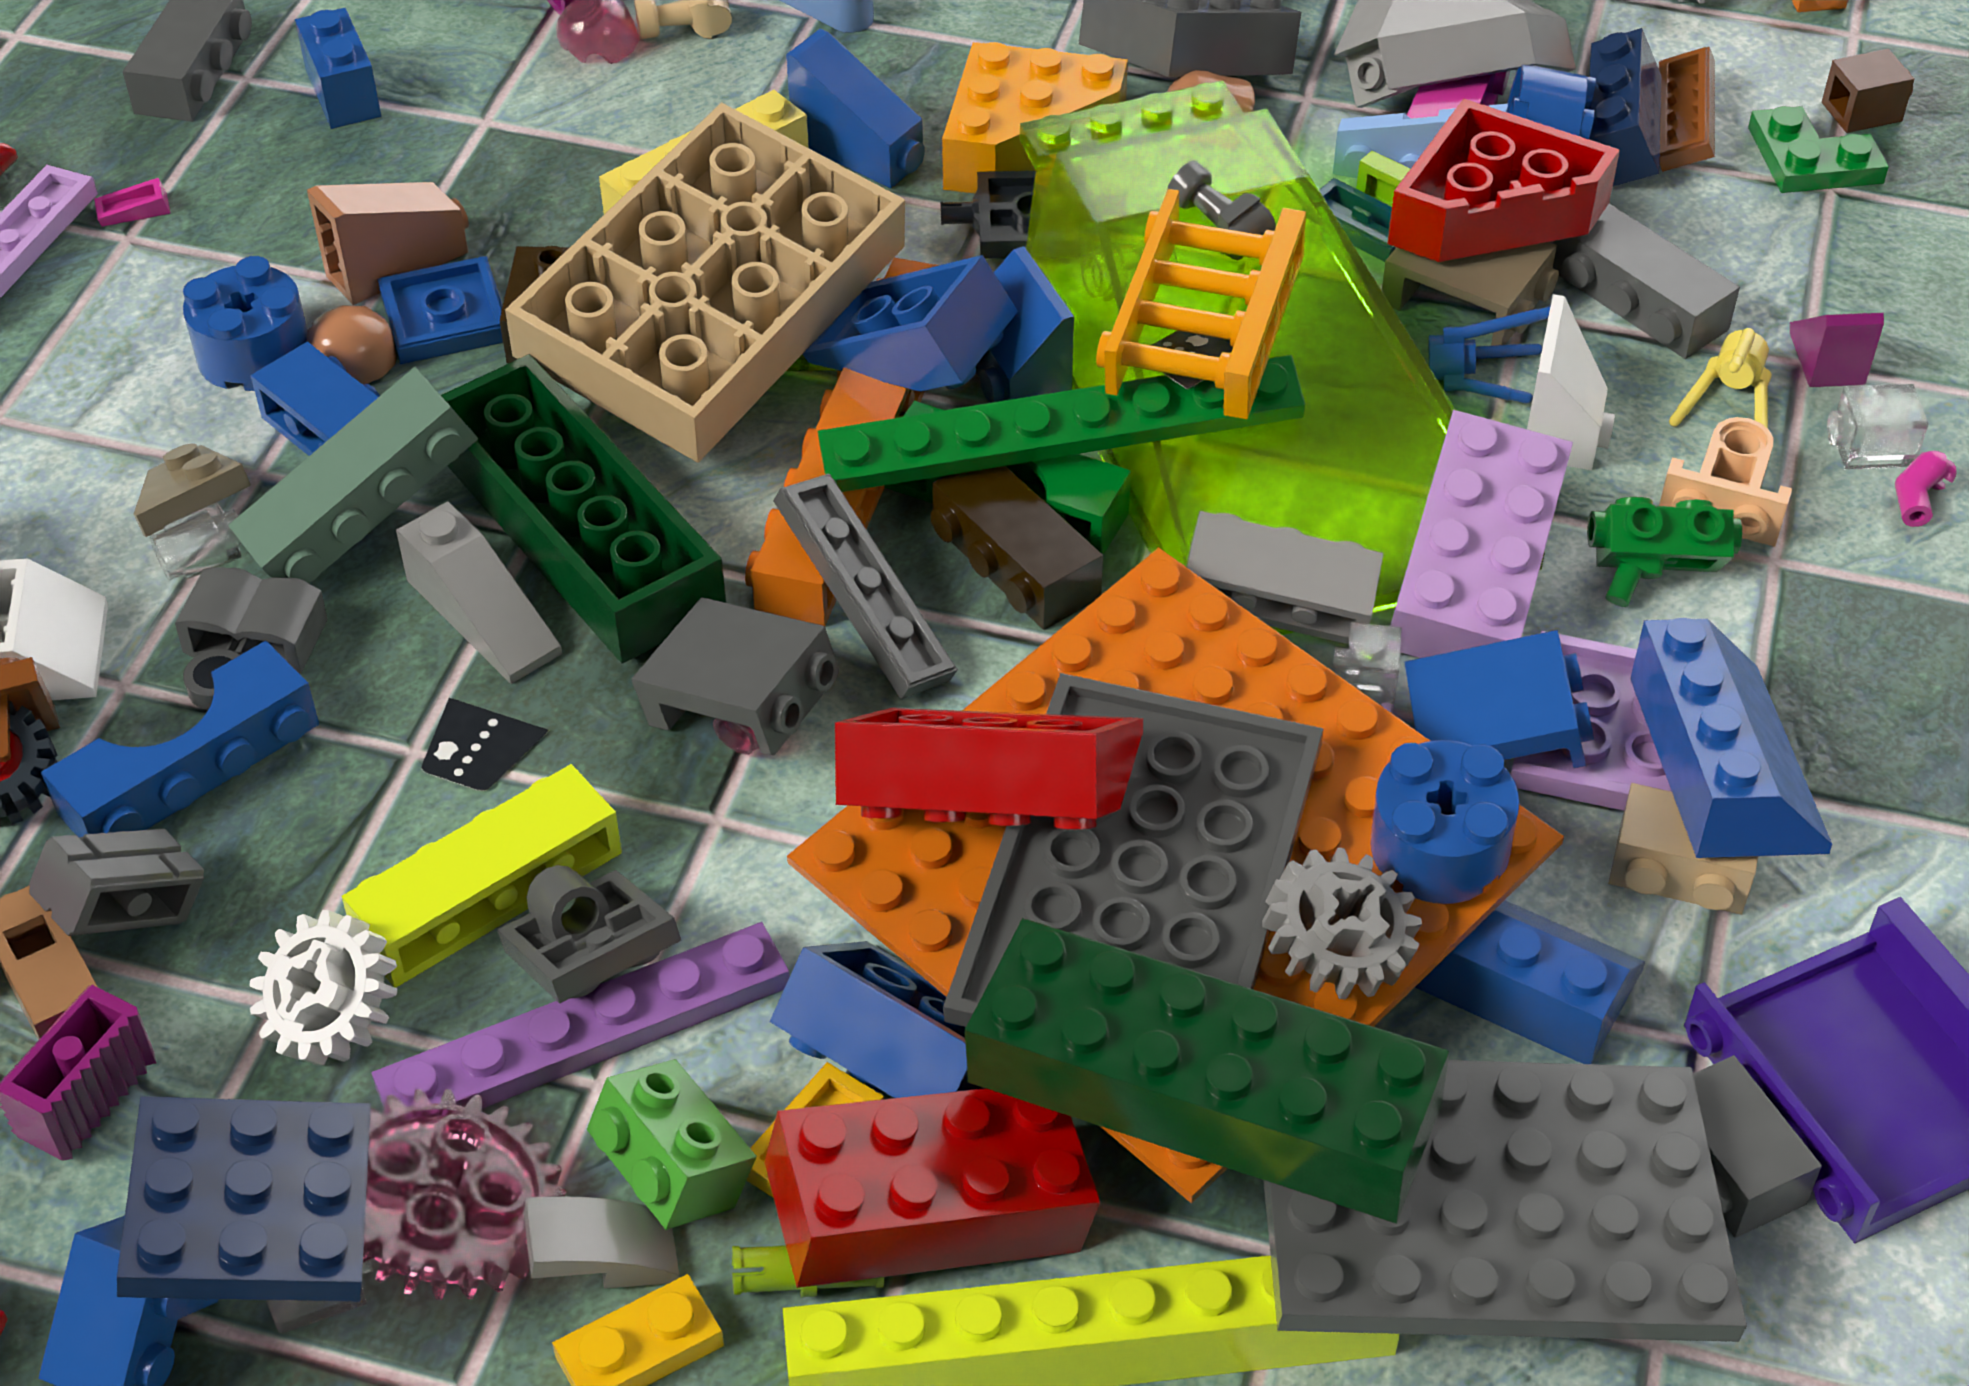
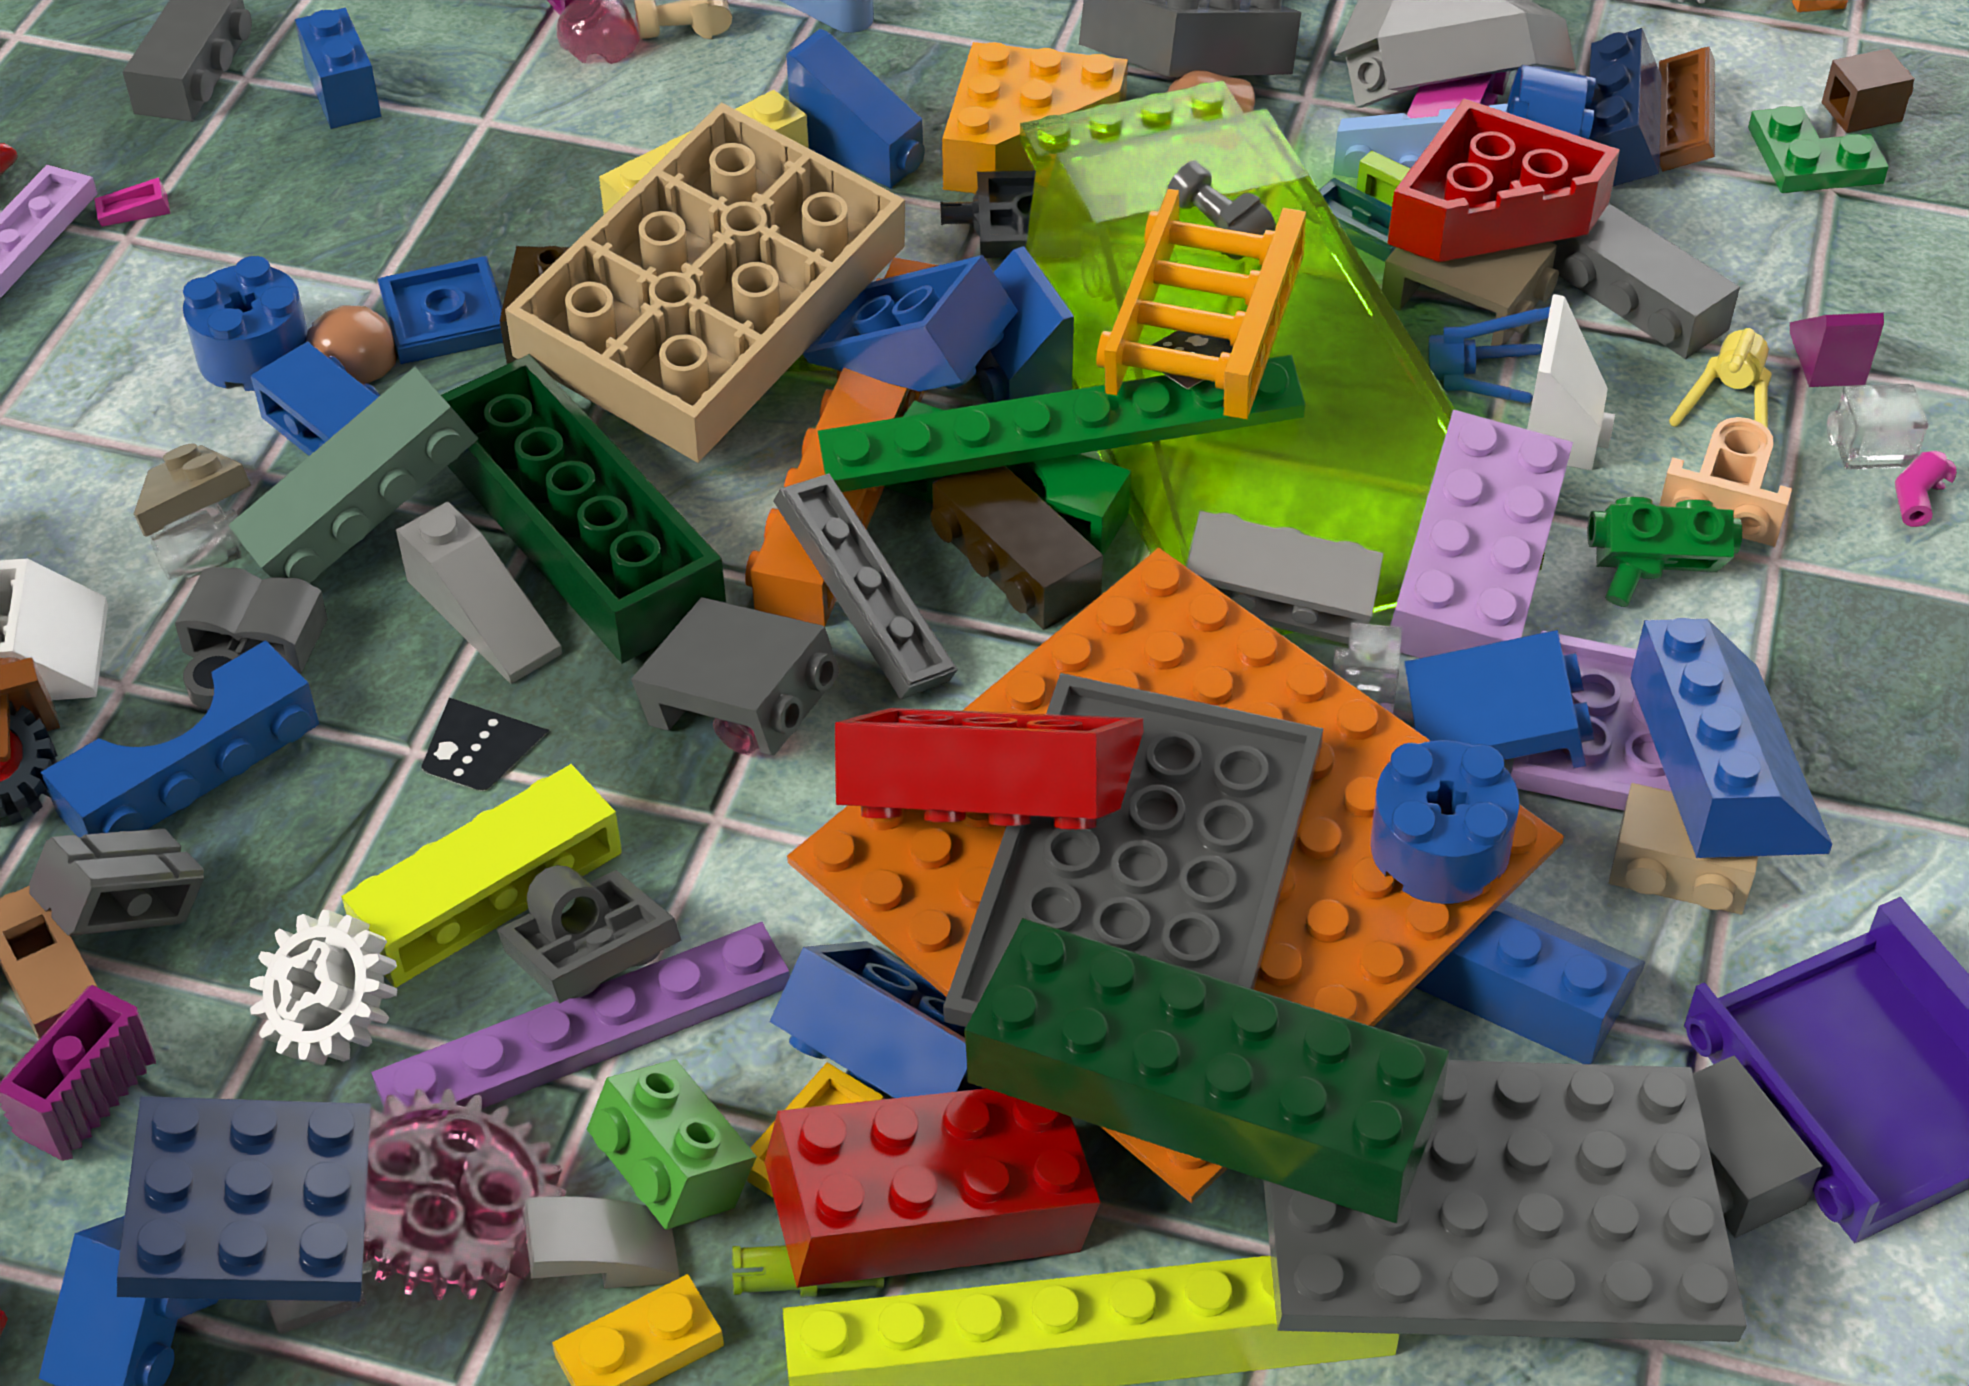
nougat slope [307,182,469,305] -> none
light grey gear [1262,848,1422,999] -> none

